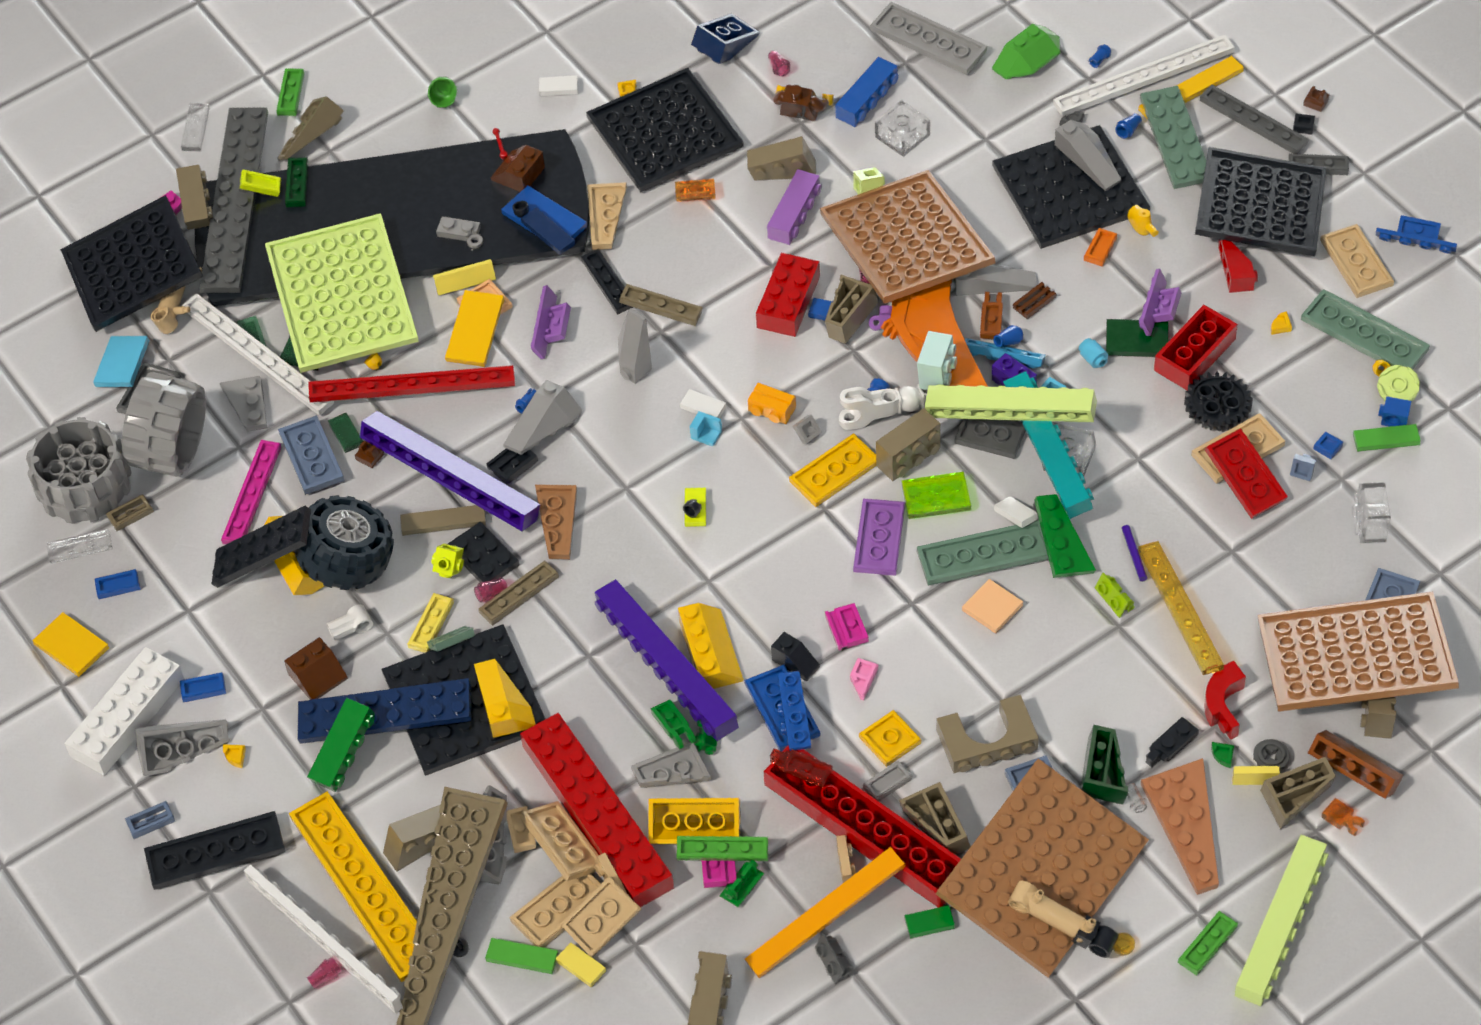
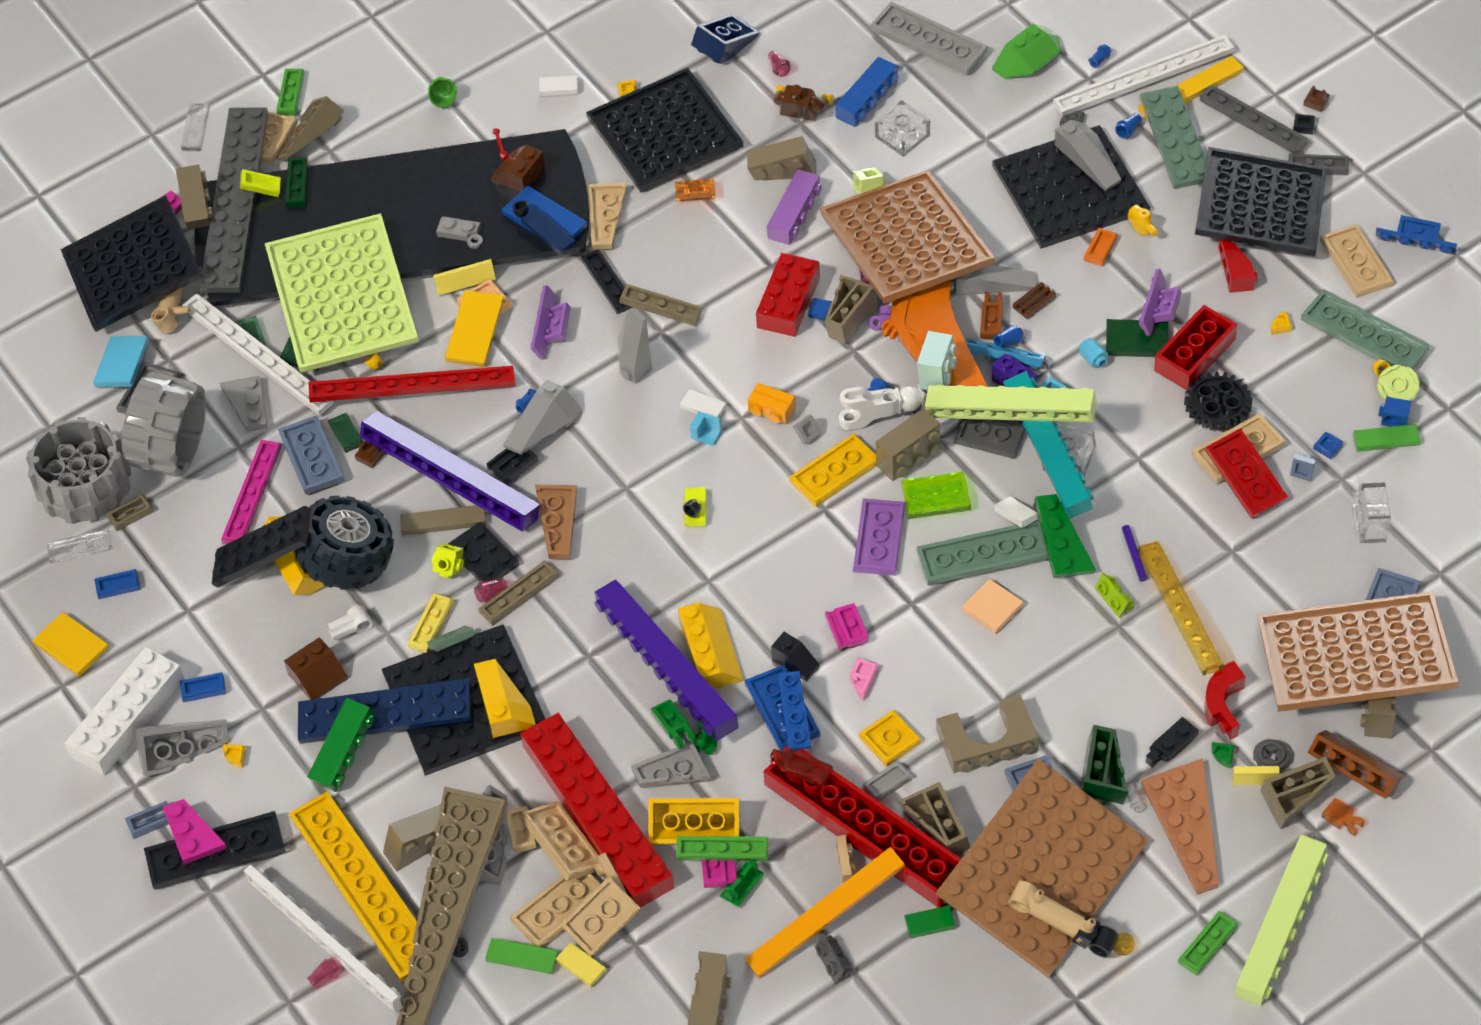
none -> dark pink wing [163,799,227,865]
none -> tan tile [261,111,298,164]

